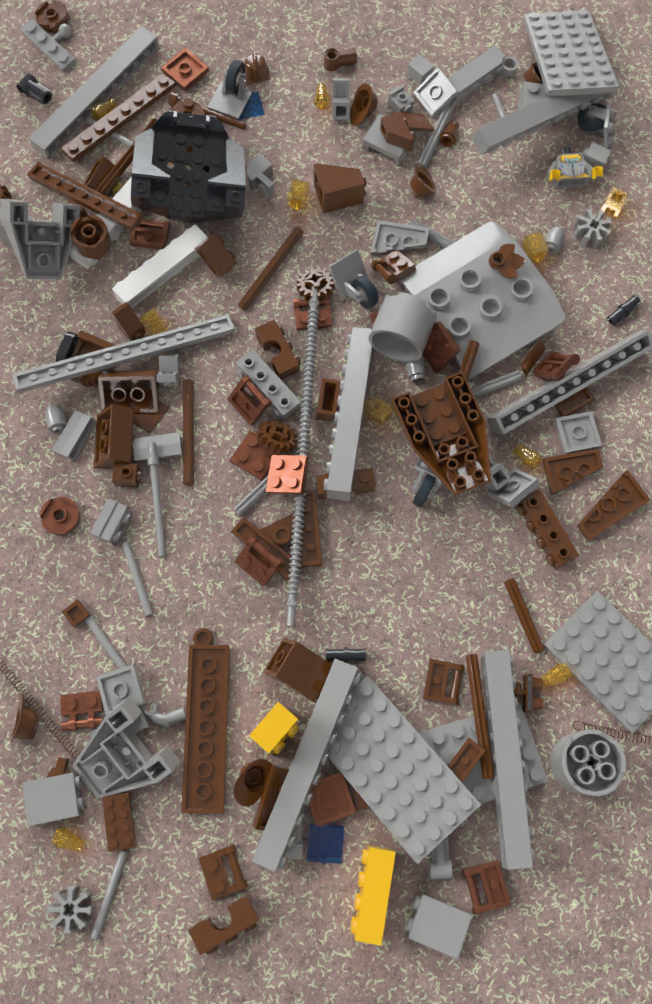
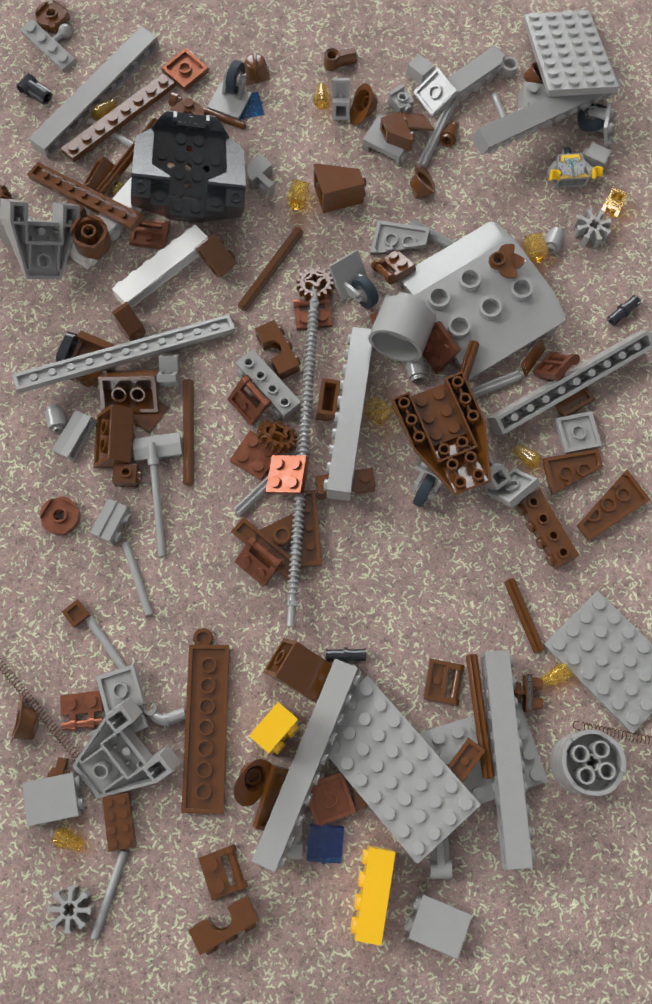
clear yellow brick [139,308,169,336] -> none
copper plate [461,860,511,914] -> none

